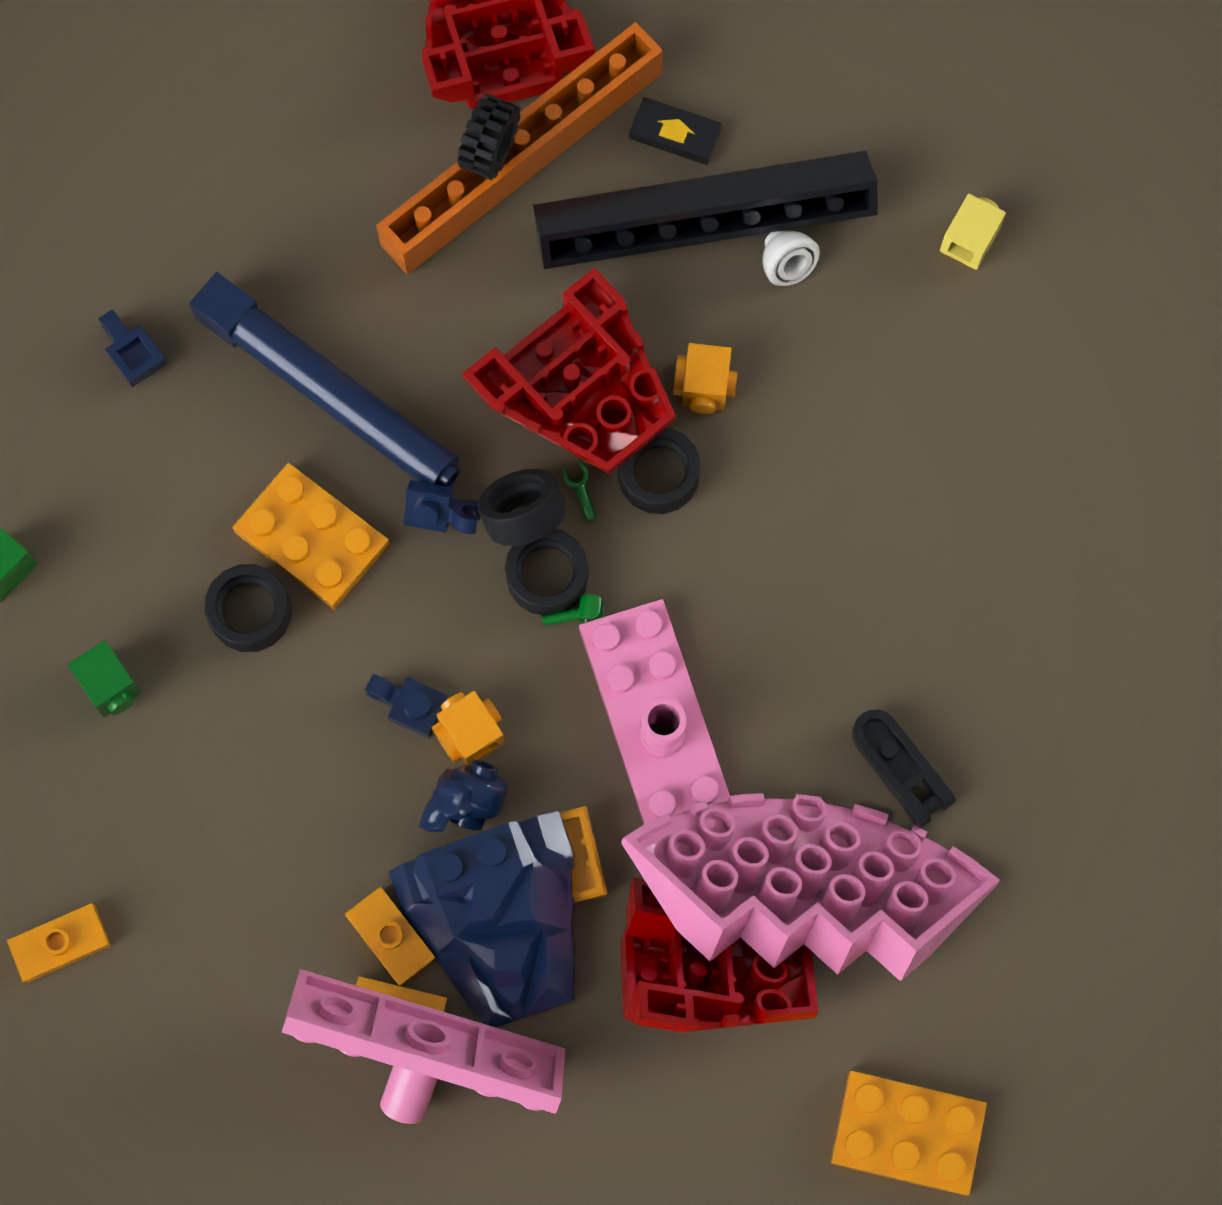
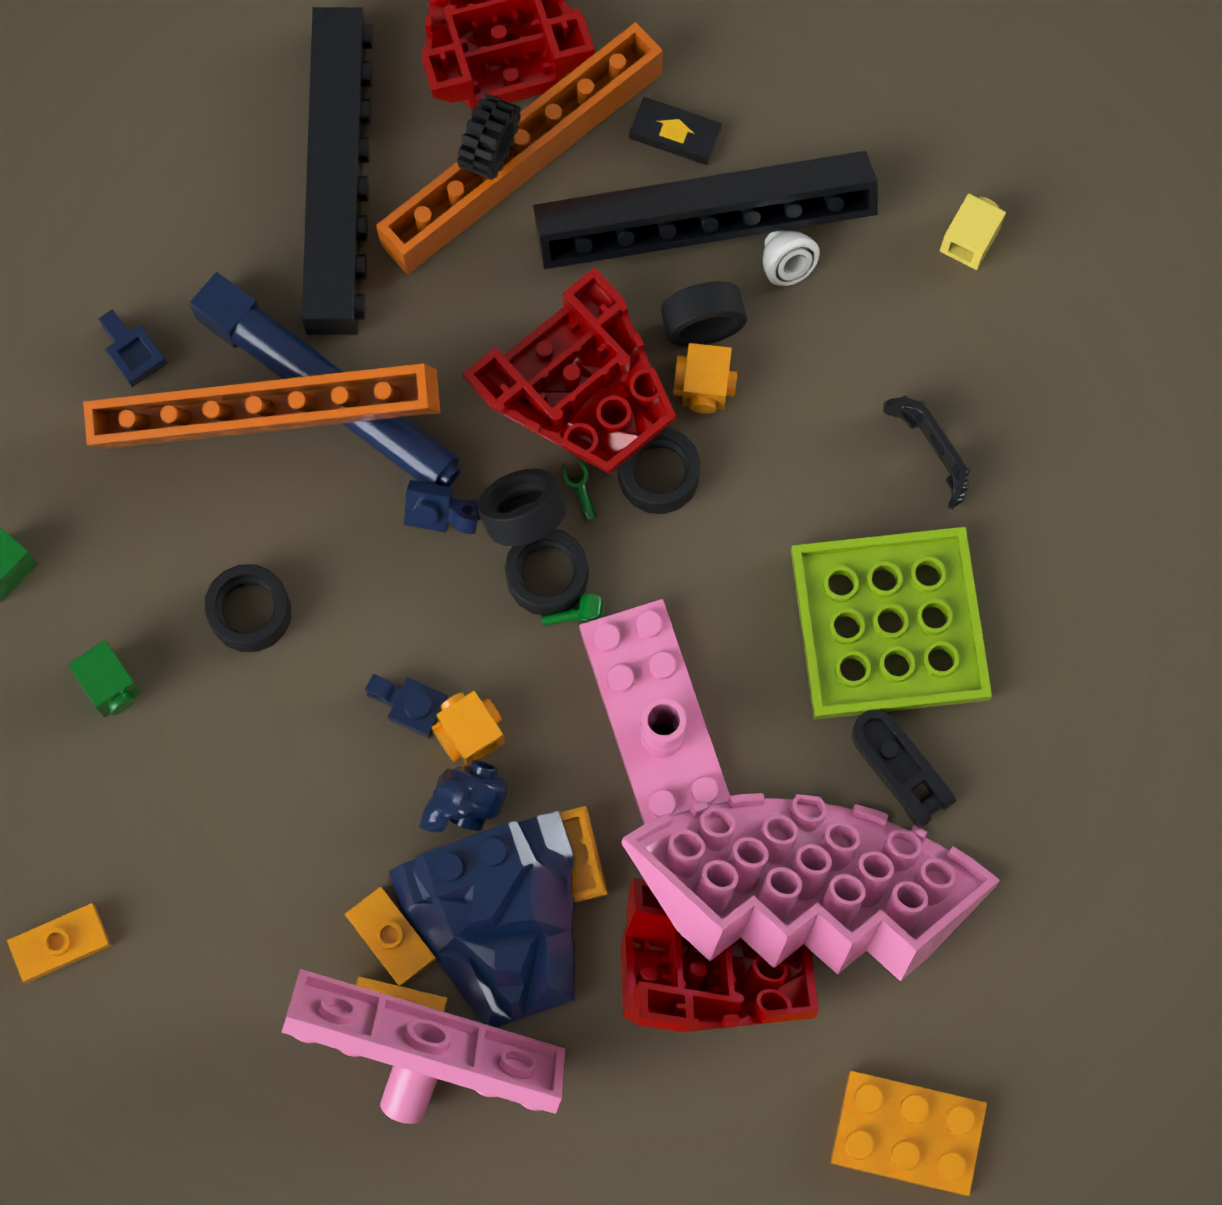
light orange plate [232,463,390,610] -> none
none -> orange brick [83,363,441,449]
none -> black brick [302,7,373,335]
none -> black tyre [661,281,747,347]
none -> lime piece [791,527,992,720]
none -> black piece [883,395,971,510]

